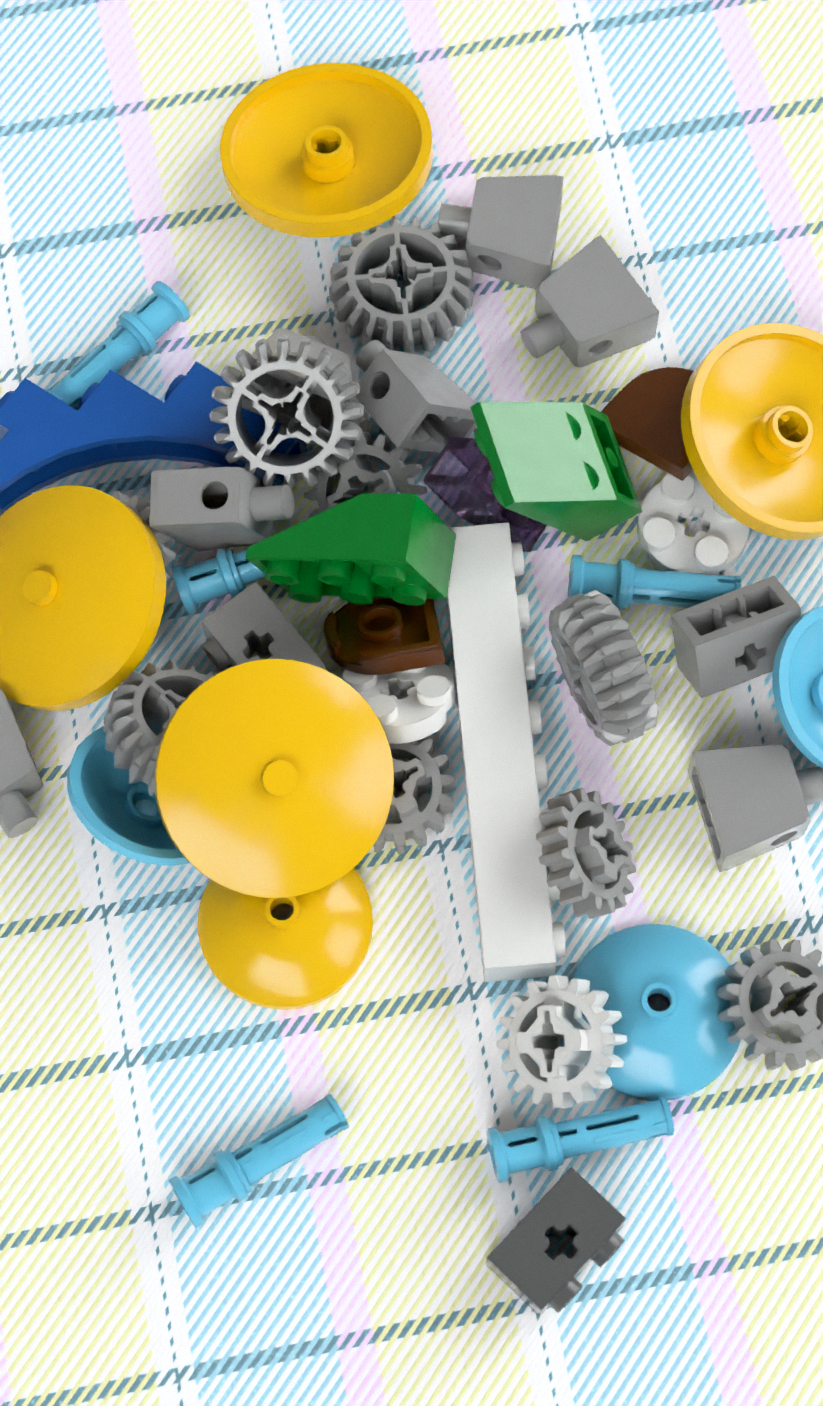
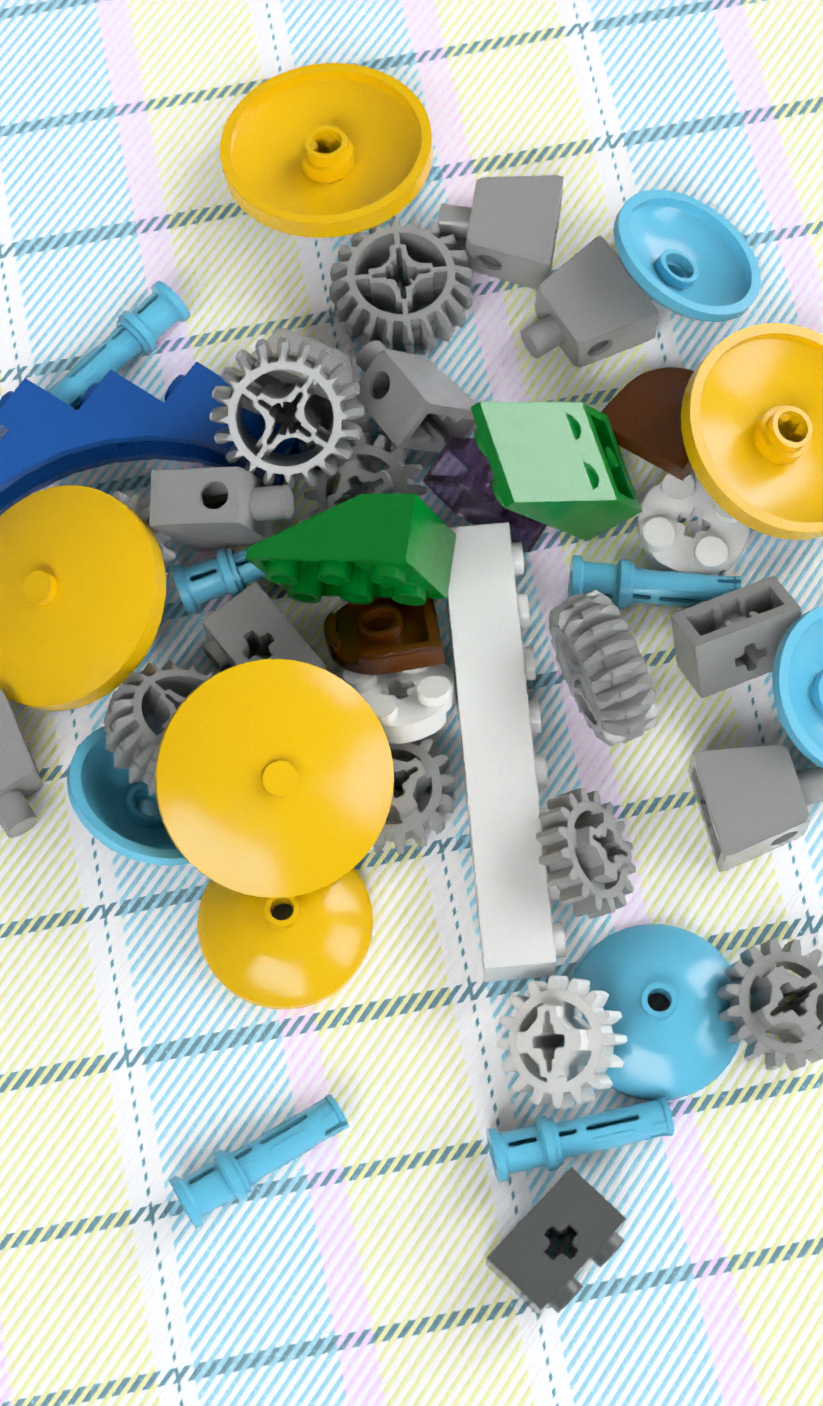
none -> medium azure dish [613,189,761,322]

